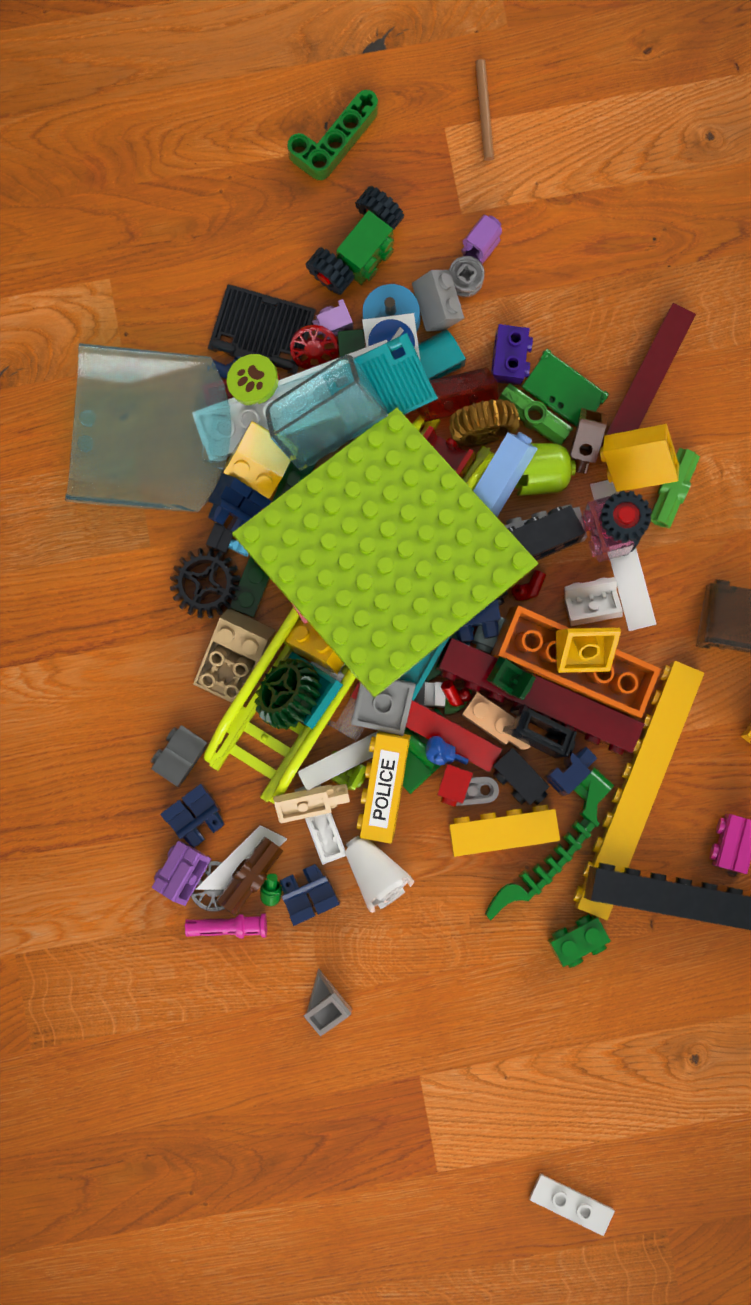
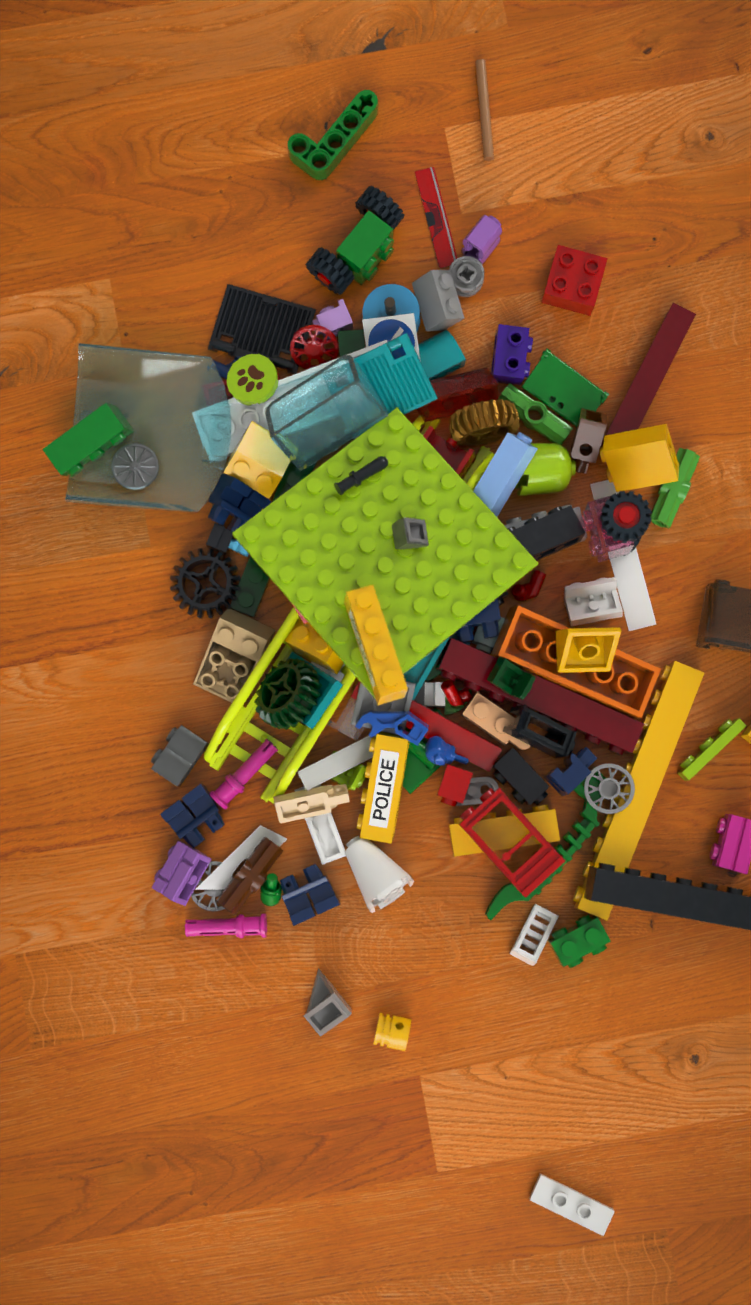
none -> green wedge [42,403,135,477]
none -> flat silver wheel [111,443,159,490]
none -> dark pink pin [209,738,278,810]
none -> black piece [334,456,388,495]
none -> yellow brick [344,585,408,705]
none -> blue piece [355,710,429,746]
none -> yellow piece [373,1012,411,1051]
none -> flat silver slope [392,517,429,549]
none -> red sticker [415,167,458,268]
none -> red door [459,788,565,898]
none -> white slope [510,904,559,966]
none -> red brick [541,245,608,316]
none -> light grey wheel [584,763,635,814]
none -> lime plate [678,718,747,781]

